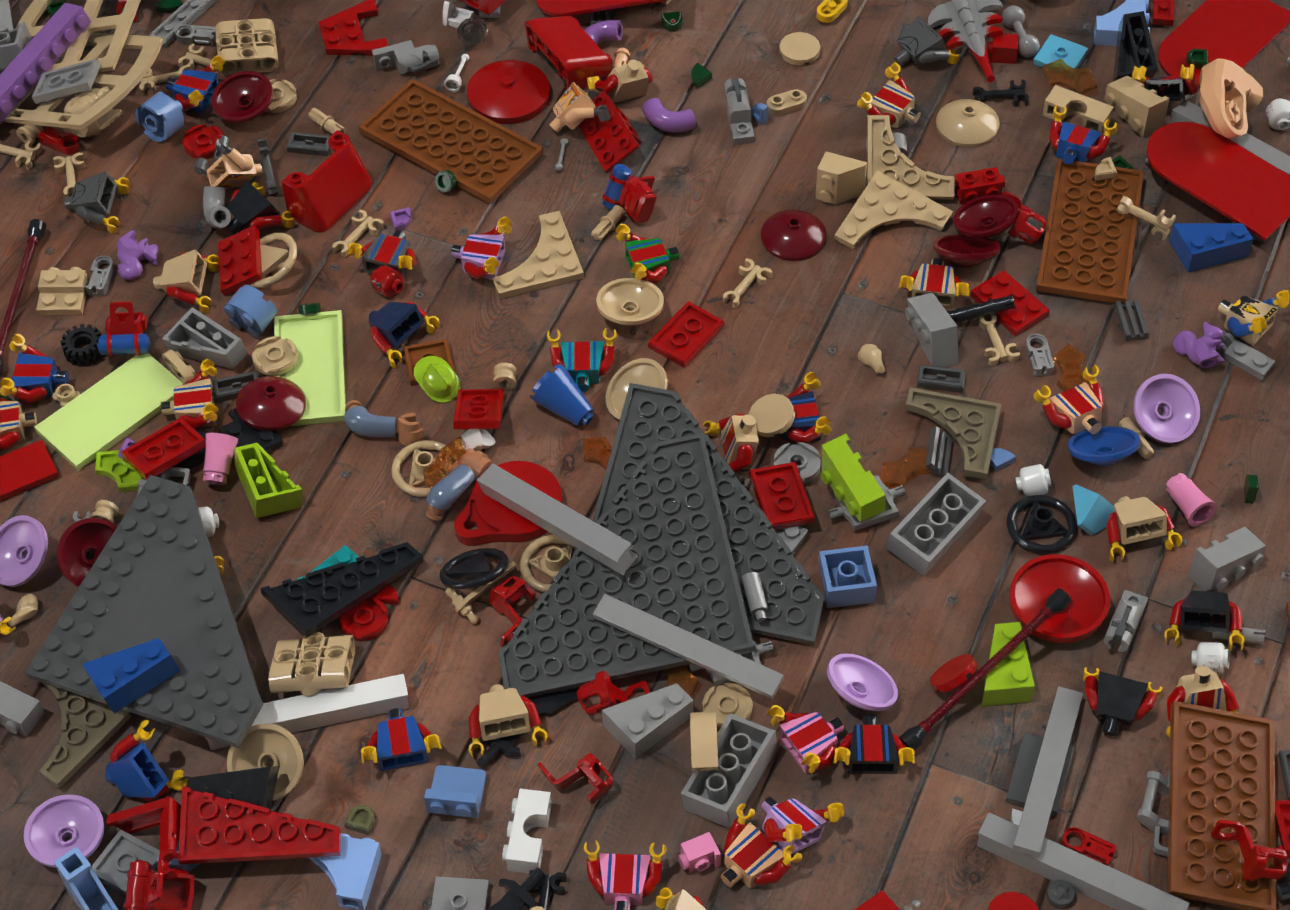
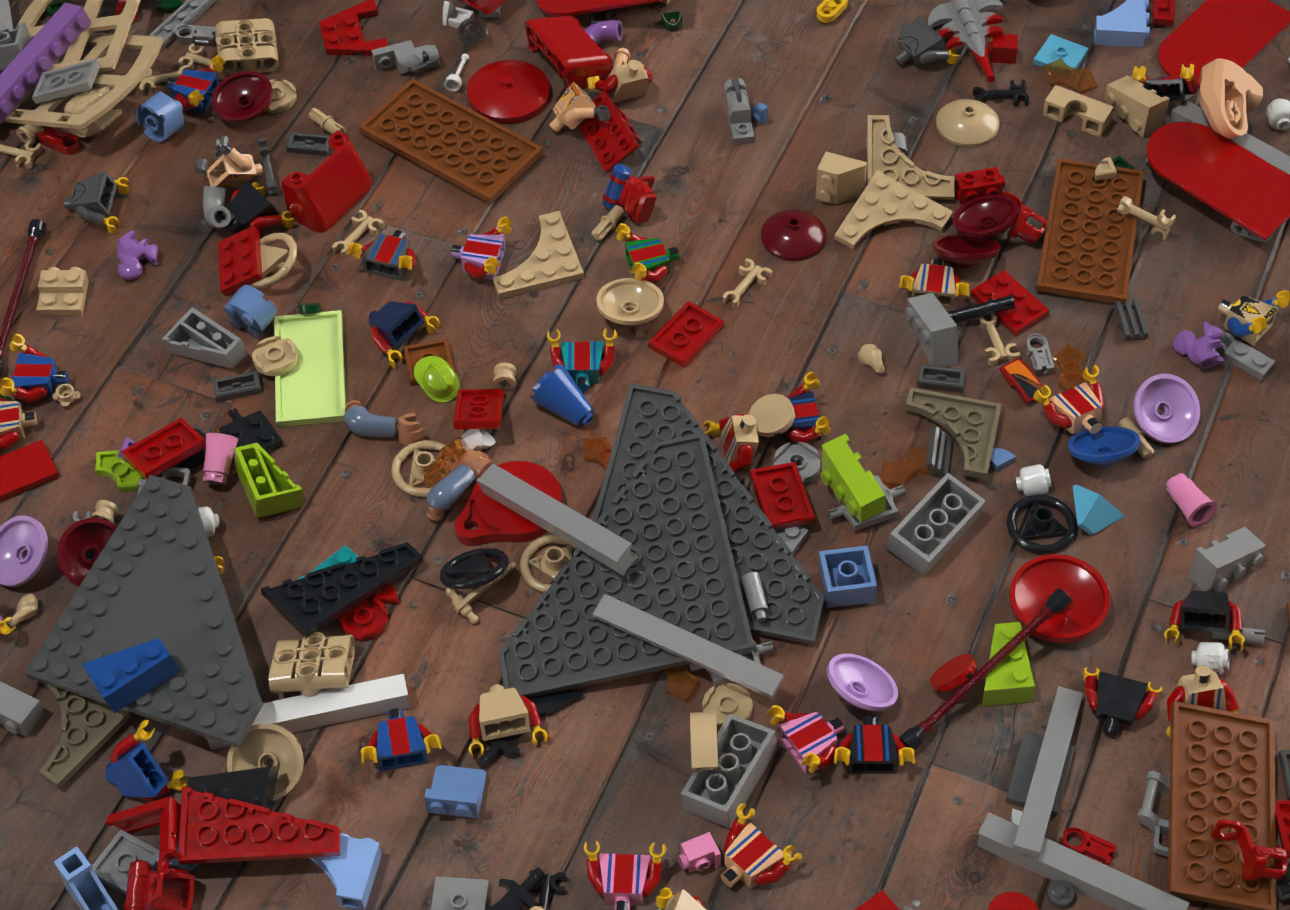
lavender dish [24,794,104,868] -> none
yellowish green tile [34,353,183,471] -> none
tan bar [53,153,85,198] -> none
black tyre [61,324,102,367] -> none
light grey piece [85,256,115,296] -> none
red piece [97,301,151,356] -> none
tan torso [153,249,219,314] -> none
torso [161,359,219,430] -> none
tan plate [162,349,196,384] -> none
red tile [182,124,224,159] -> none
dark red dish [236,376,306,431] -> none
olive tile [344,805,375,835] -> none
red head [371,265,404,298] -> none
medium lavender tile [389,207,412,231] -> none
dark green tile [435,170,457,192] -> none
red piece [489,576,536,647] -> none
white arch [502,789,552,874] -> none
red piece [537,753,614,804] -> none
light grey hinge [555,138,569,171] -> none
red piece [576,670,651,715] -> none
light grey wedge [602,683,694,759] -> none
tan dish [606,358,668,420] -> none
medium lavender cylinder [642,98,696,133] -> none
dark green tile [691,63,712,88] -> none
torso [761,797,844,854] -> none
tan plate [767,89,807,116] -> none
tan tile [779,32,820,66] -> none
torso [857,62,921,128] -> none
light grey piece [1002,5,1040,58] -> none
torso [1049,105,1117,164] -> none
light grey plate [1104,590,1148,652] -> none
tan torso [1106,496,1182,562] -> none
black wedge [1113,11,1158,82] -> none
blue wedge [1169,223,1253,272] -> none
dark green tile [1186,49,1208,69] -> none
dark green tile [1244,474,1259,504] -> none
none -> slope [999,358,1043,405]

